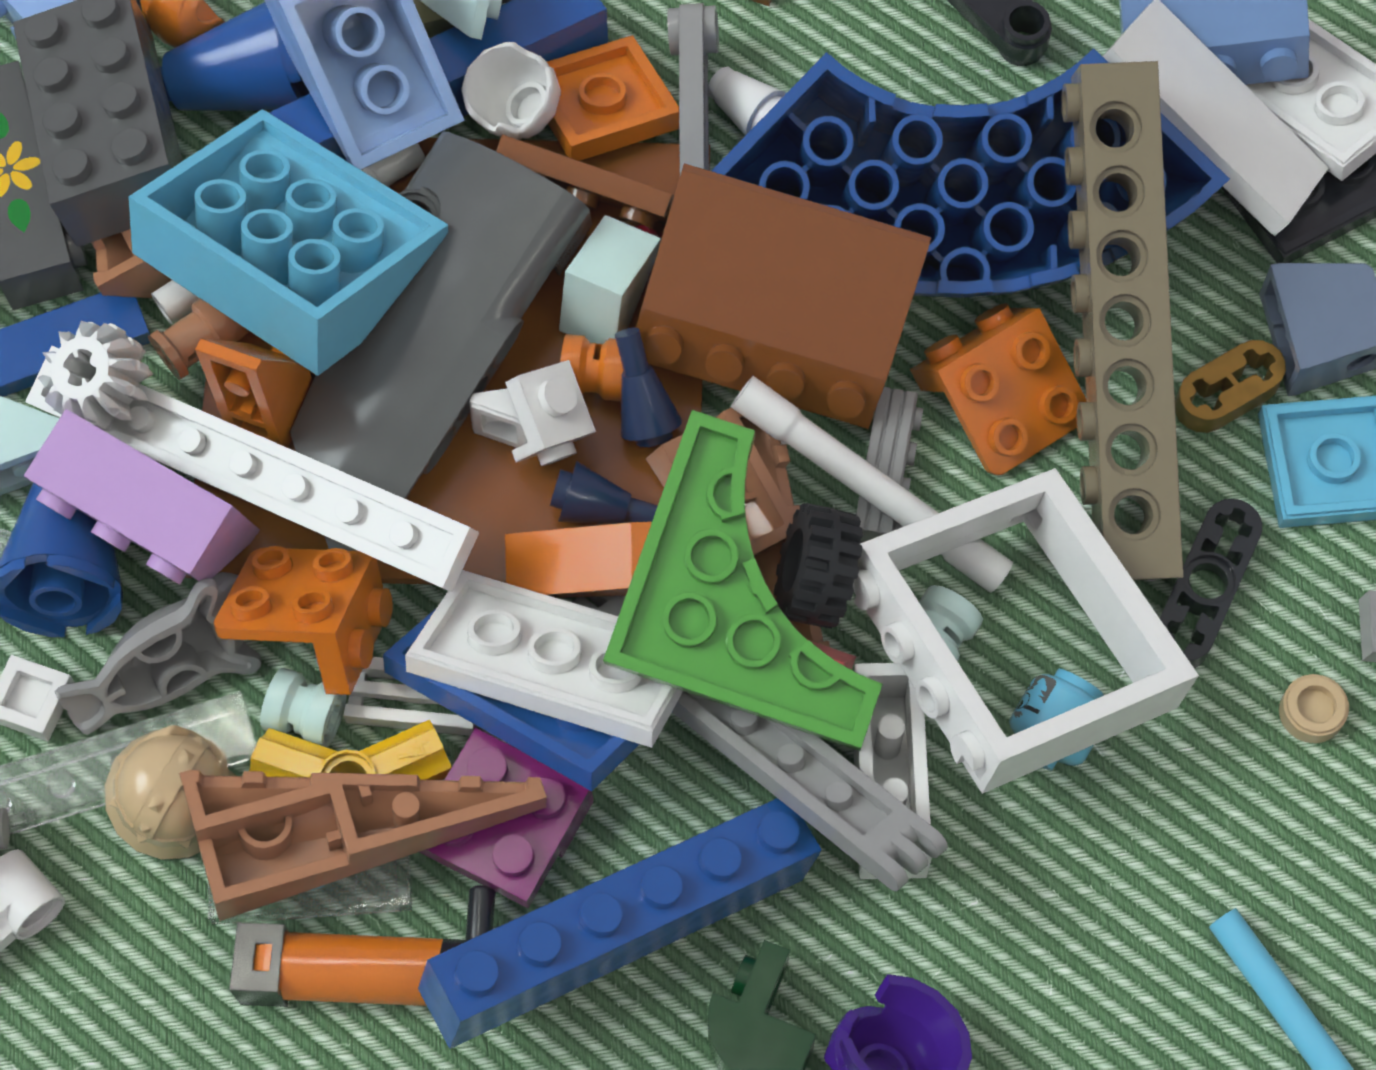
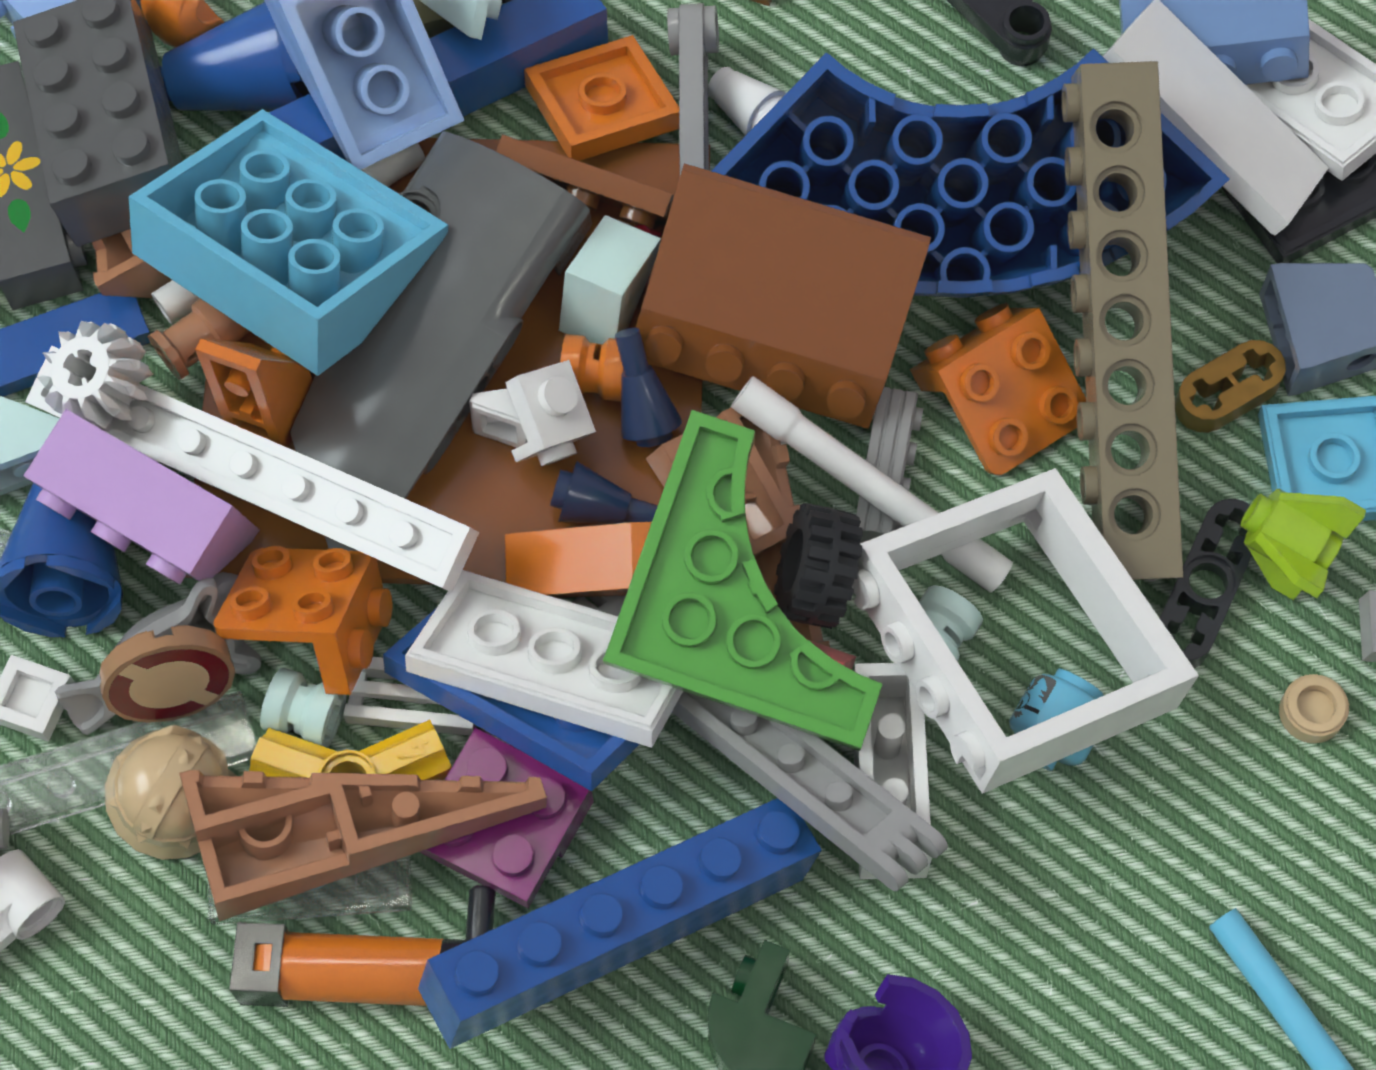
white hair [461,42,561,140] -> none
none -> tile [99,625,235,723]
none -> lime brick [1240,488,1366,600]

